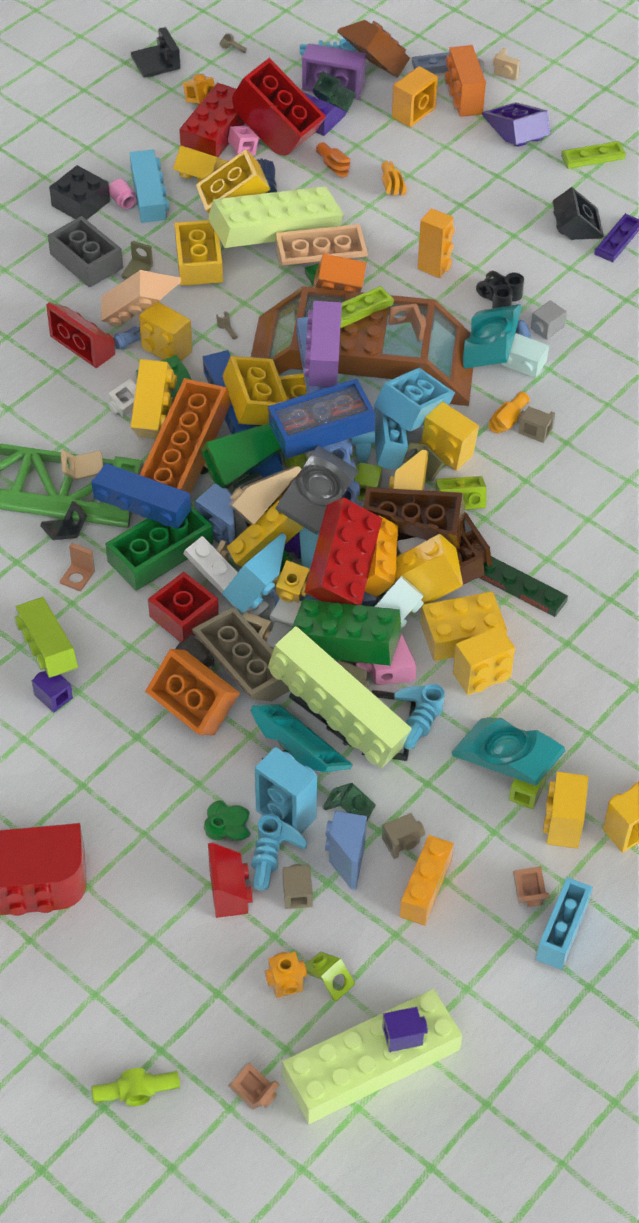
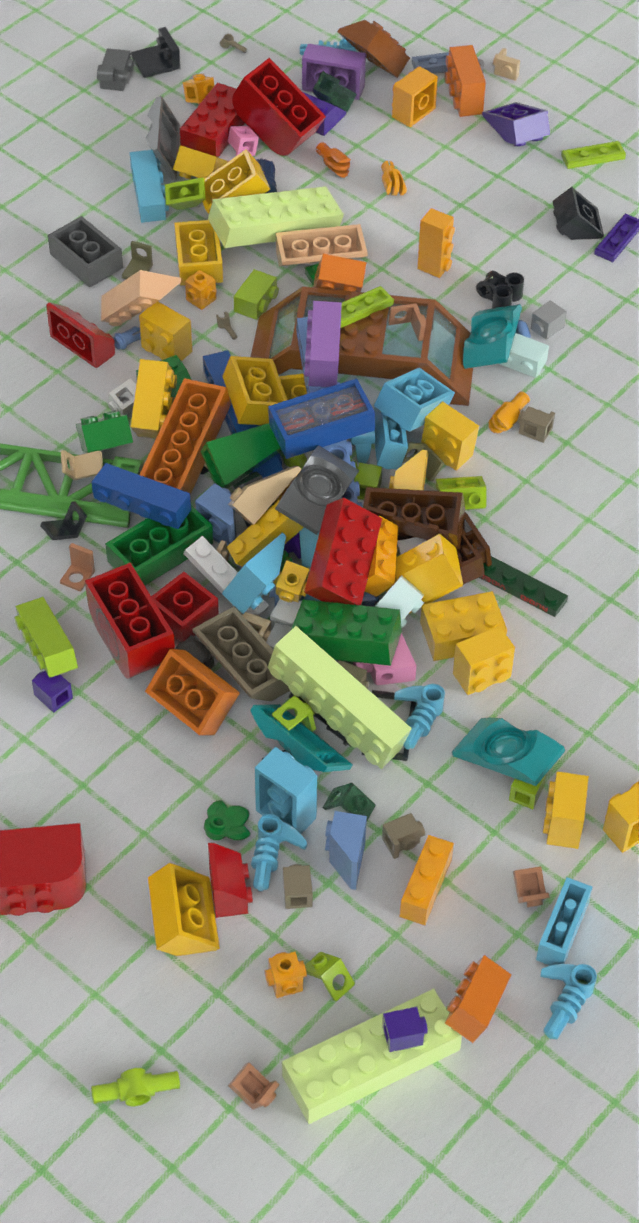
black brick [49,165,110,220] -> none
bright pink brick [109,179,136,209] -> none
none -> green brick [76,410,133,453]
none -> red brick [85,563,175,679]
none -> dark grey hinge [97,48,134,91]
none -> dark grey slope [146,96,180,180]
none -> yellow slope [148,863,220,956]
none -> lime slope [165,178,205,210]
none -> light orange brick [185,270,217,310]
none -> lime brick [234,269,279,320]
none -> lime bracket [272,695,316,732]
none -> orange brick [445,955,512,1043]
none -> medium azure piece [540,964,597,1039]

